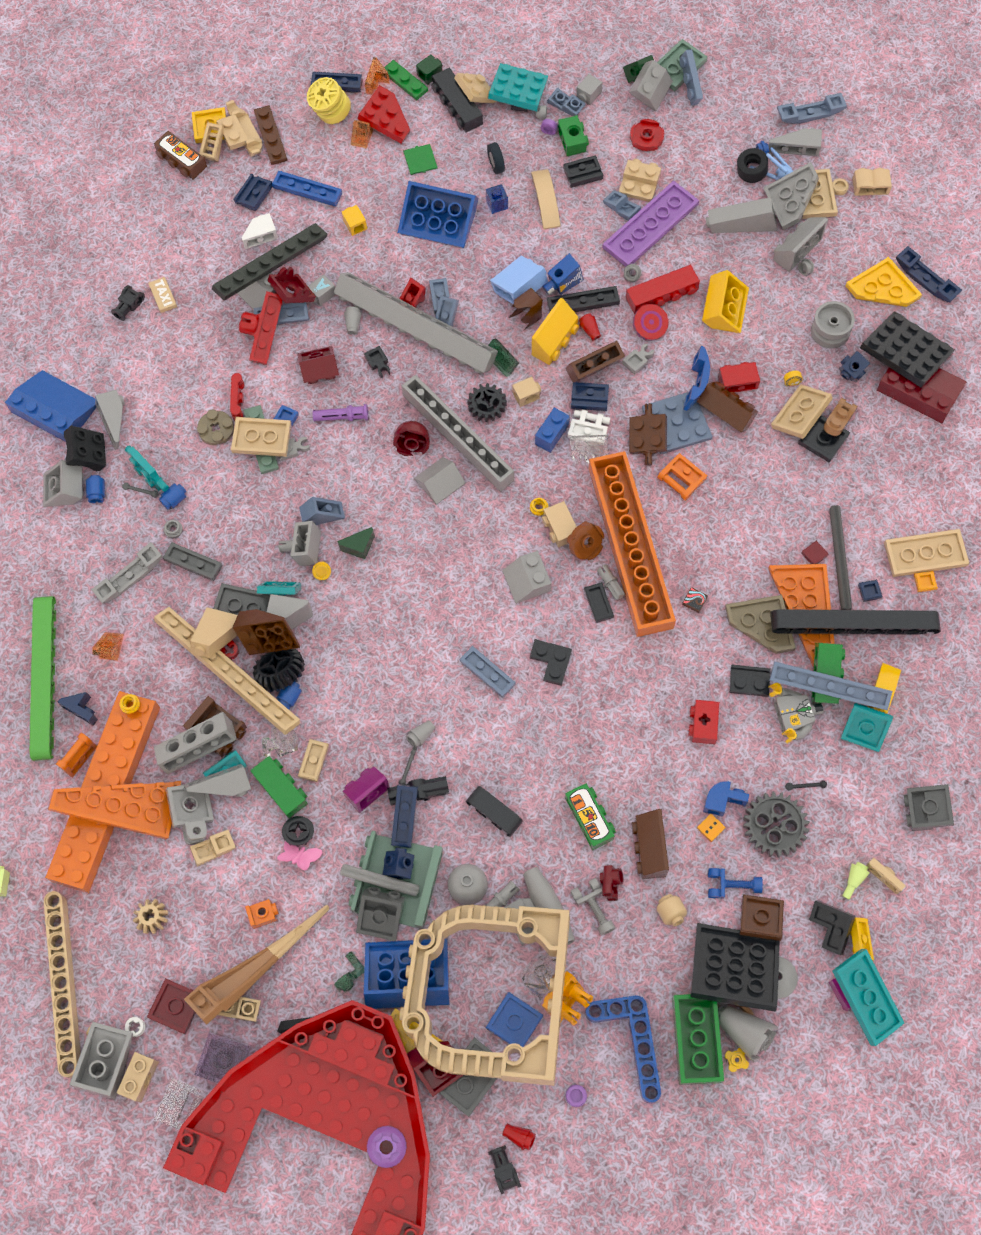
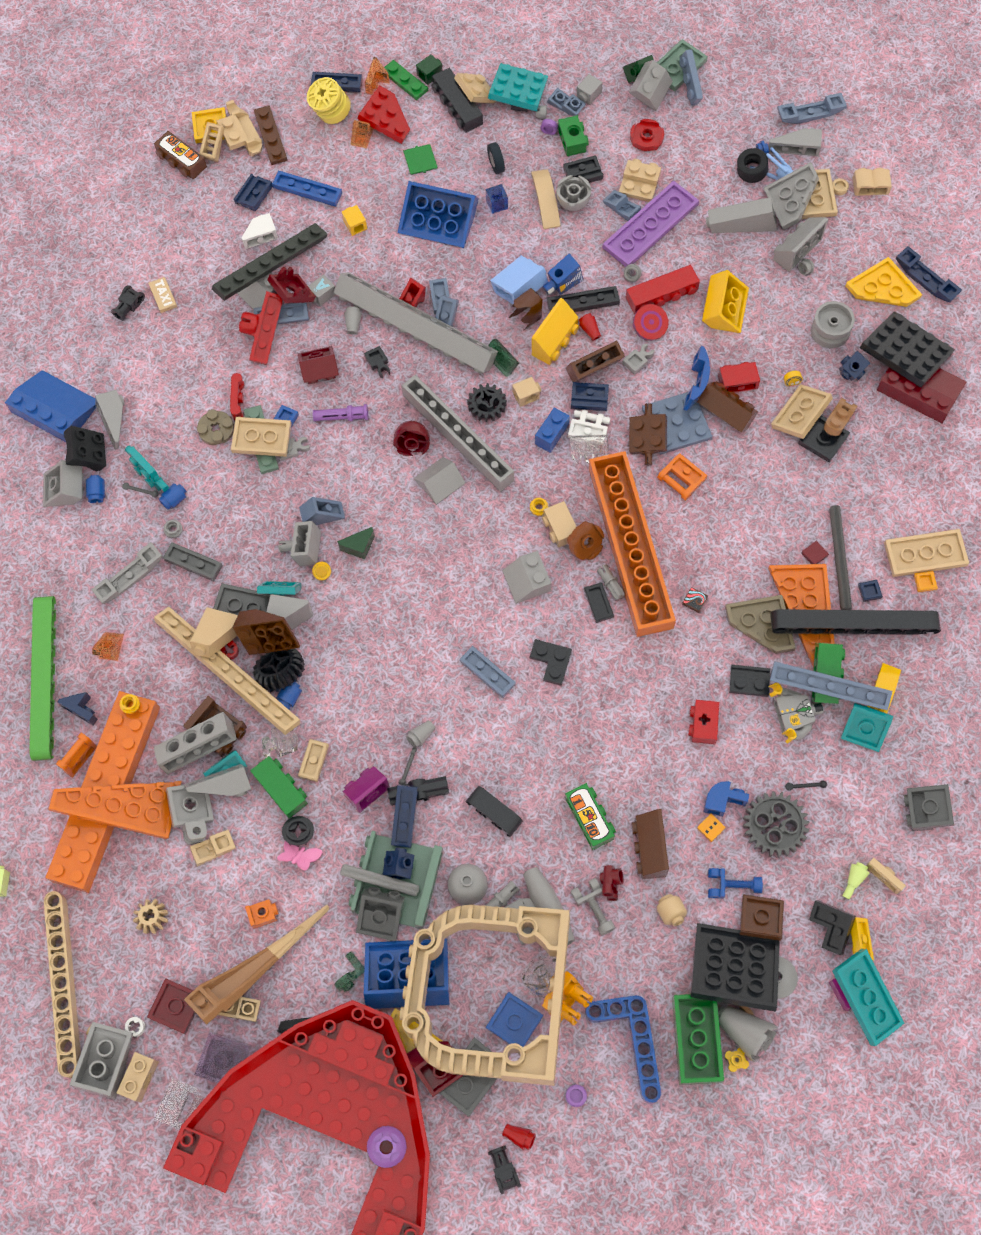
none -> light grey cylinder [556,175,591,211]

